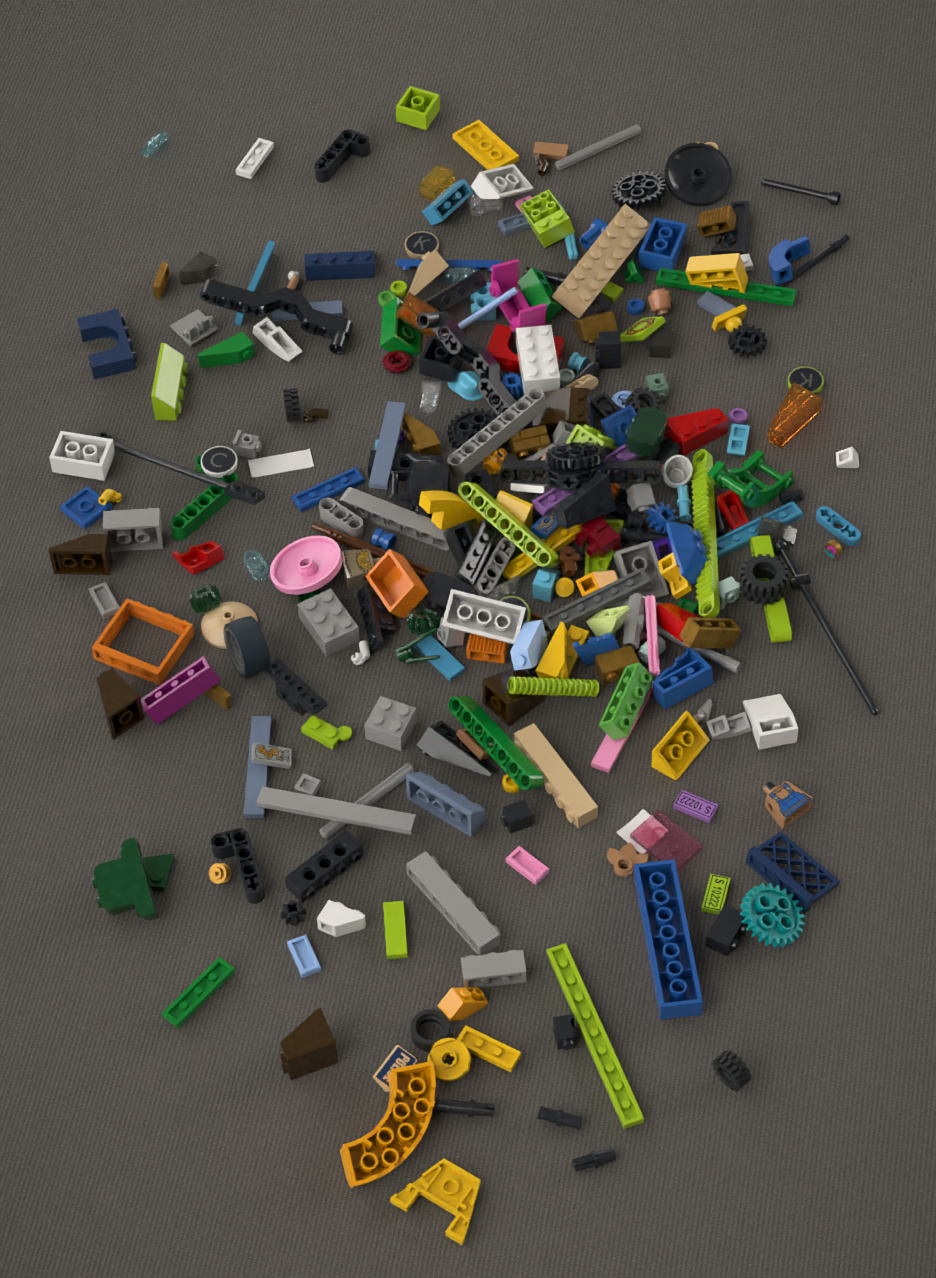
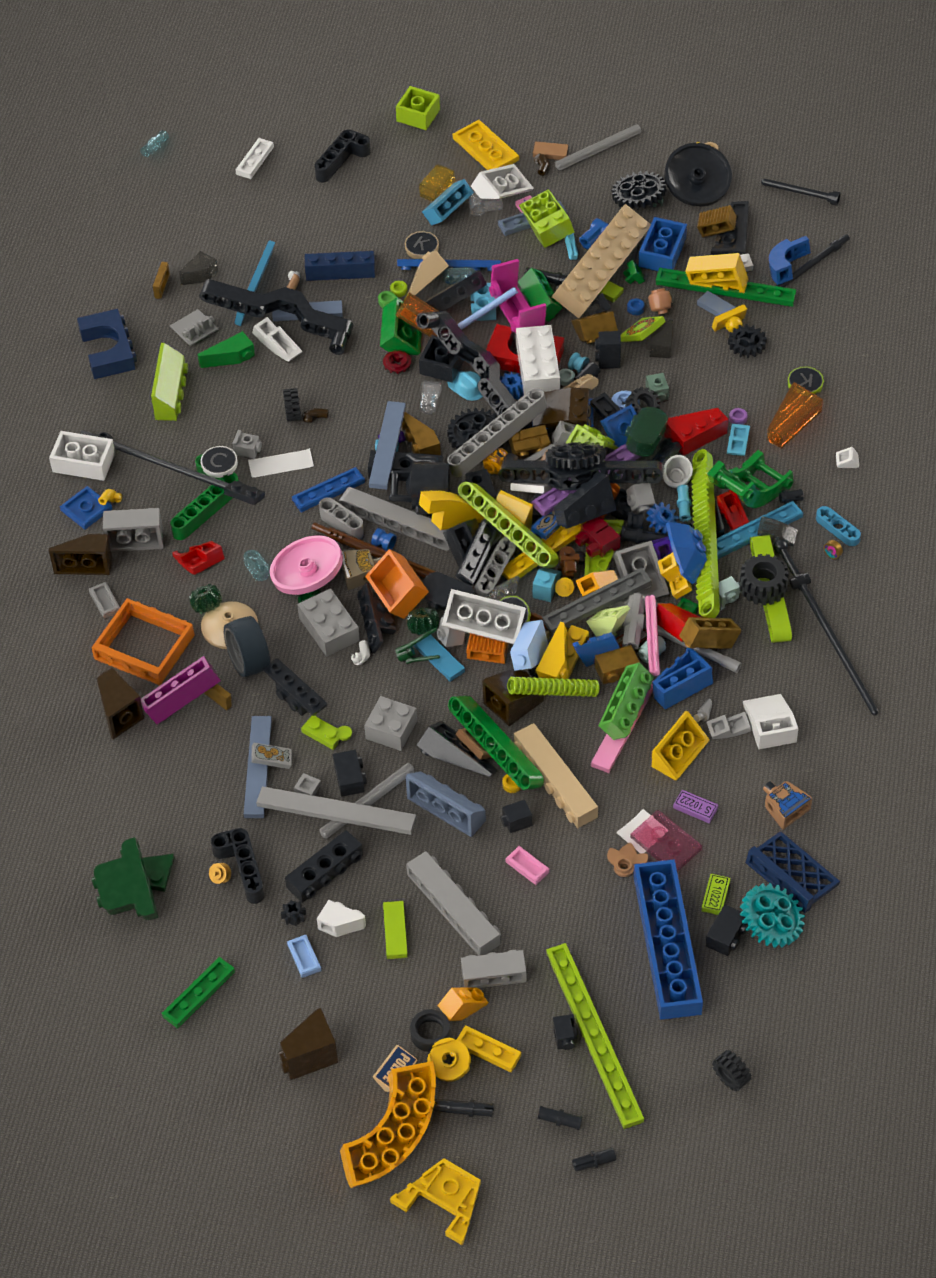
none -> black brick [332,749,367,797]

